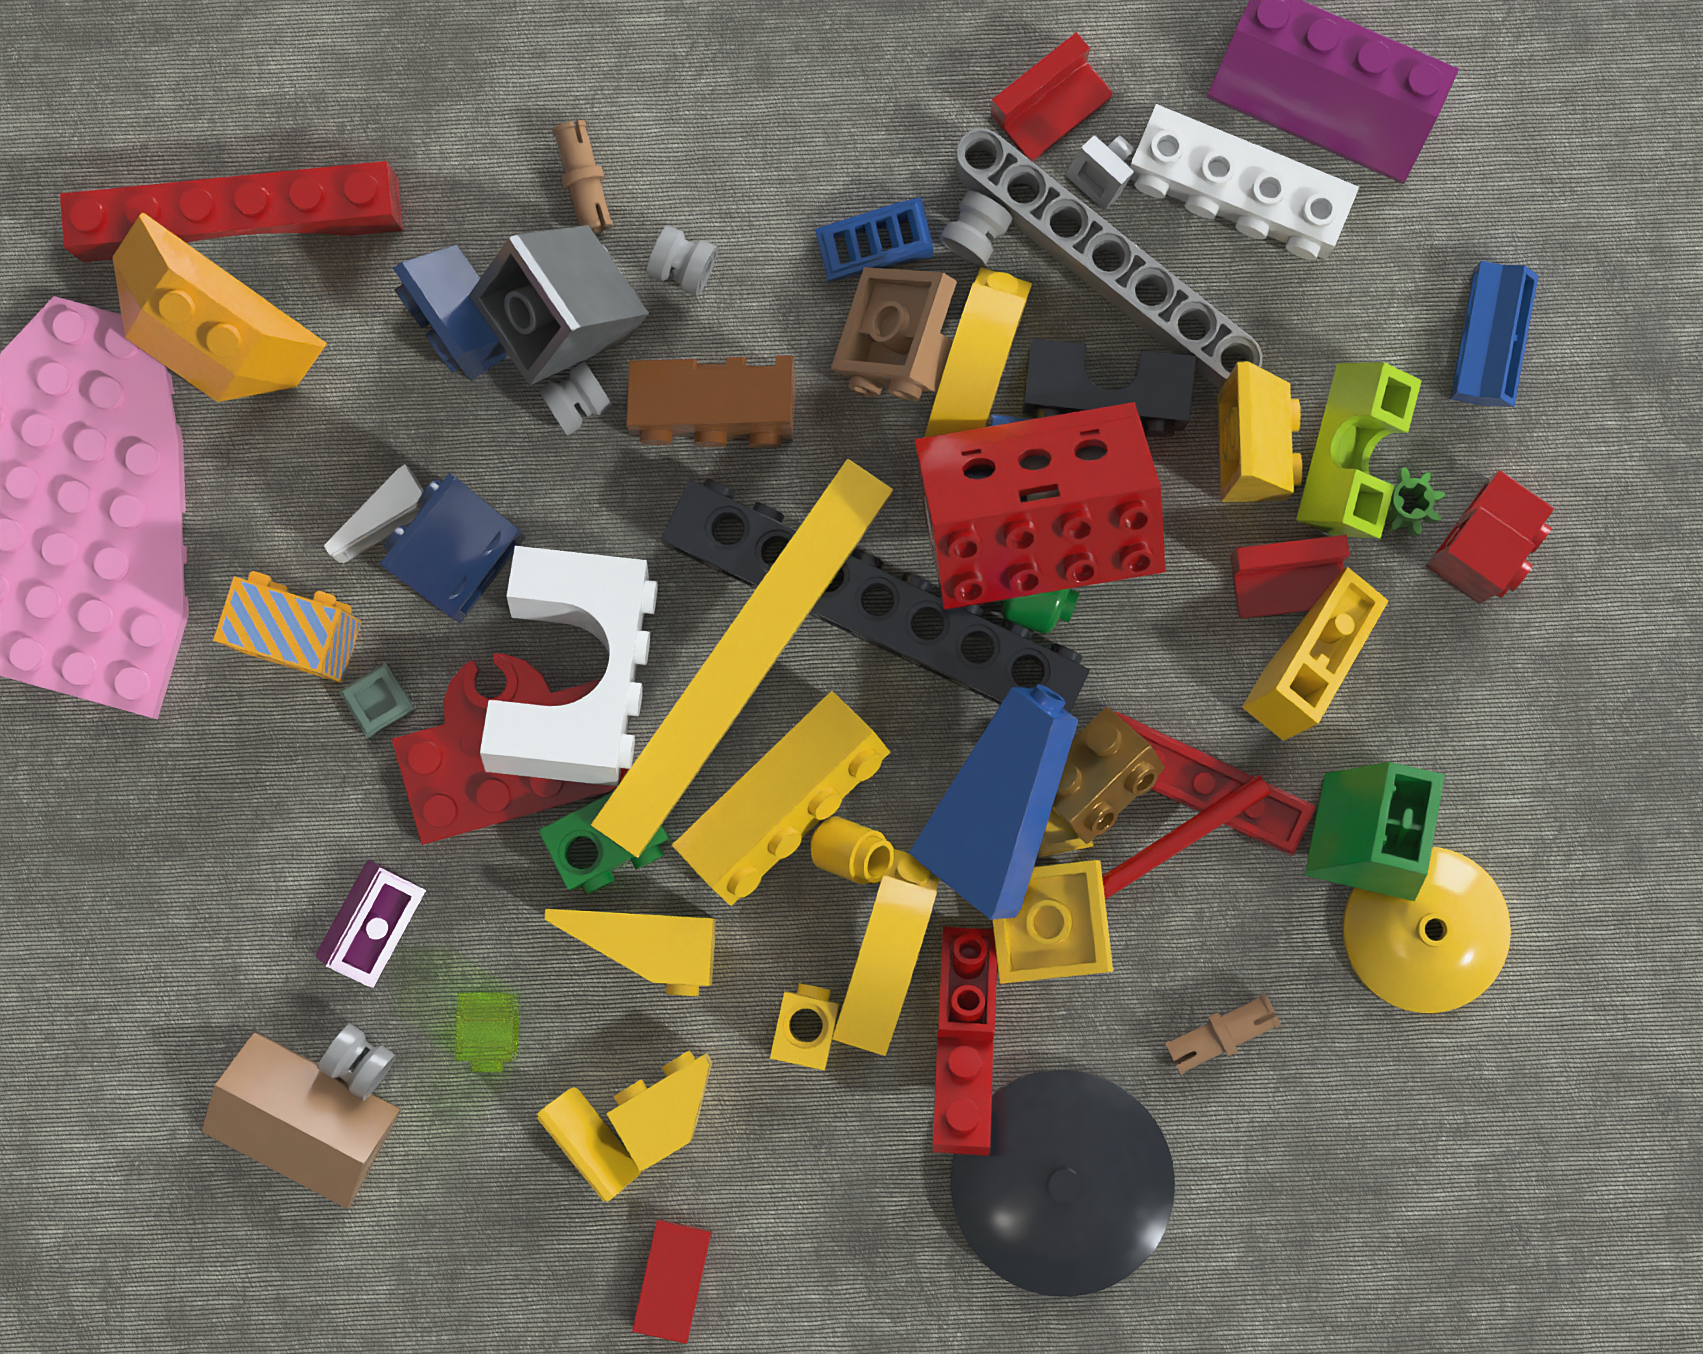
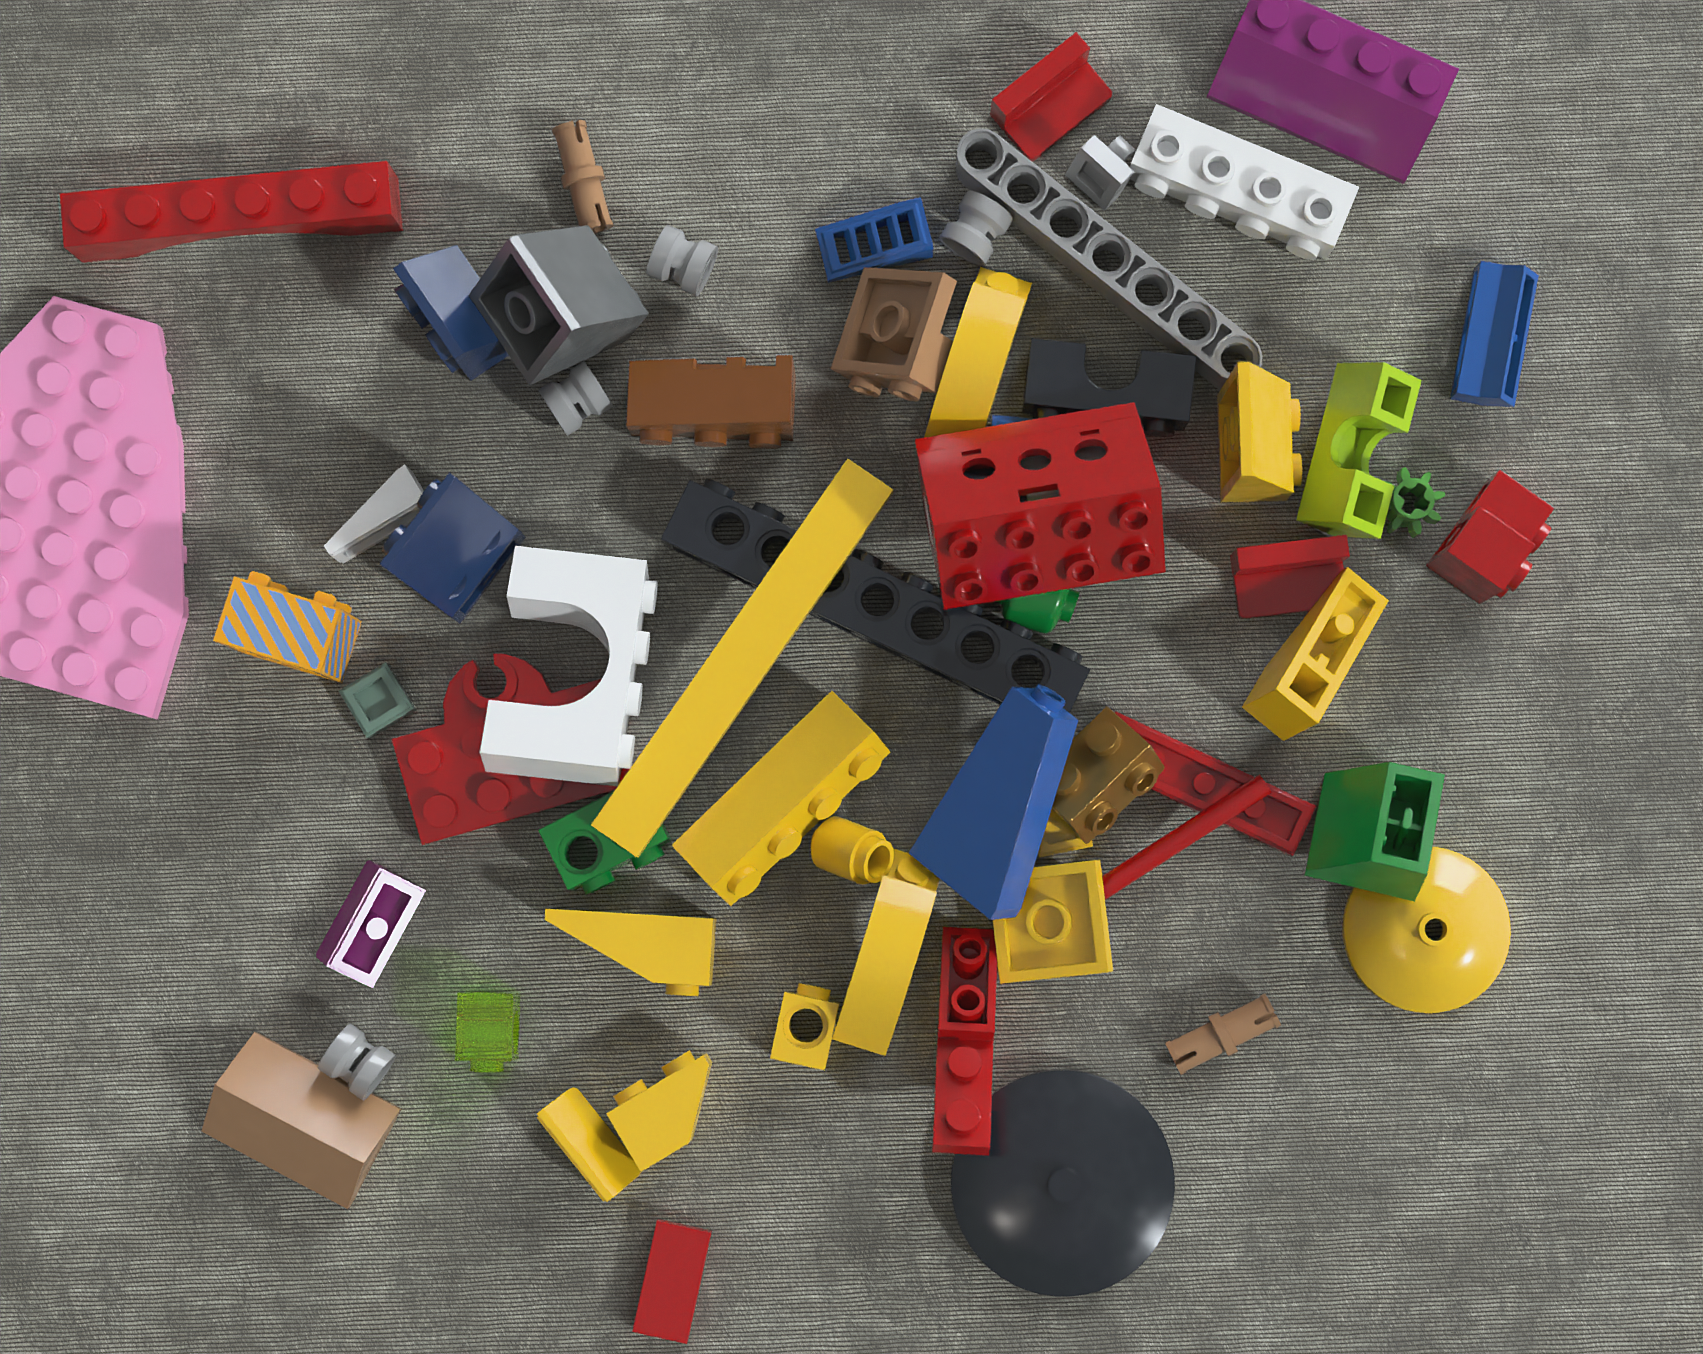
light orange wedge [112,213,328,402] -> none

